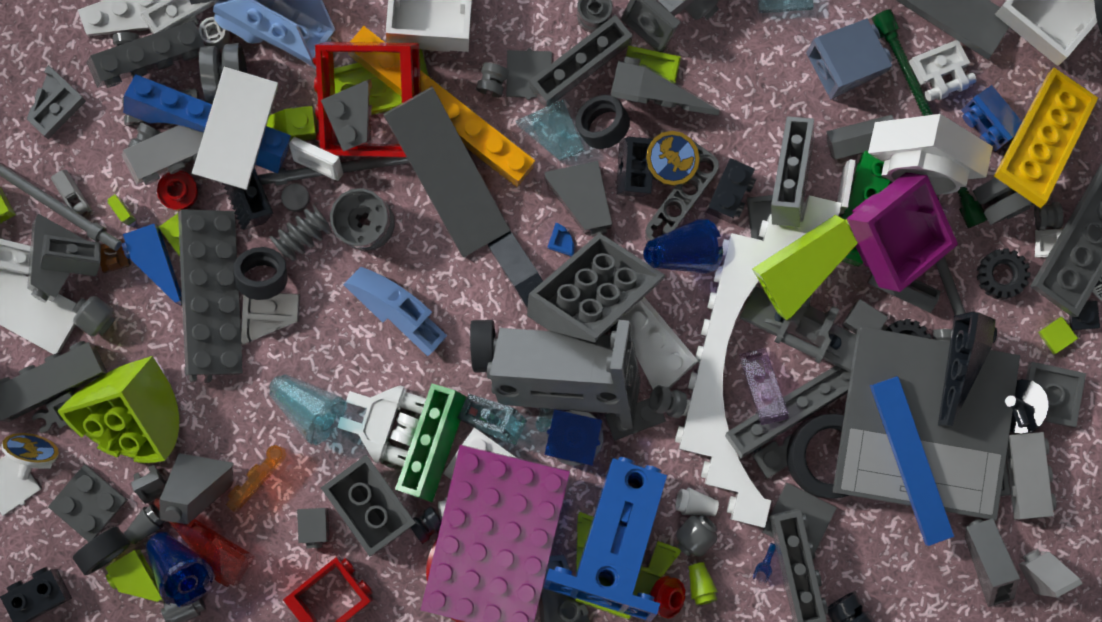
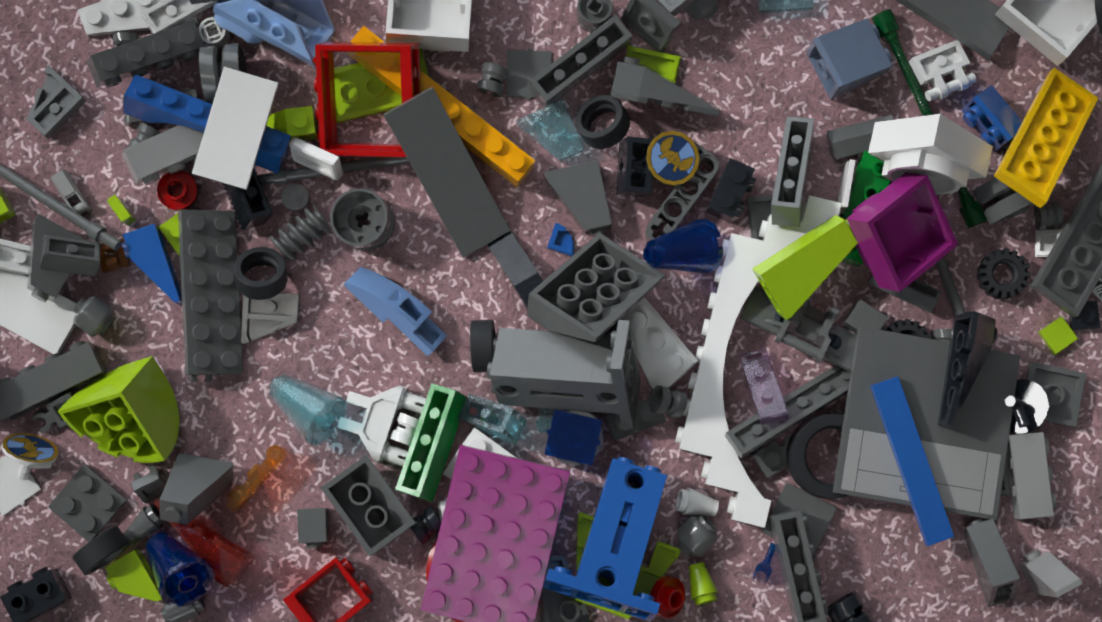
dark grey wing [321,79,372,151] -> none

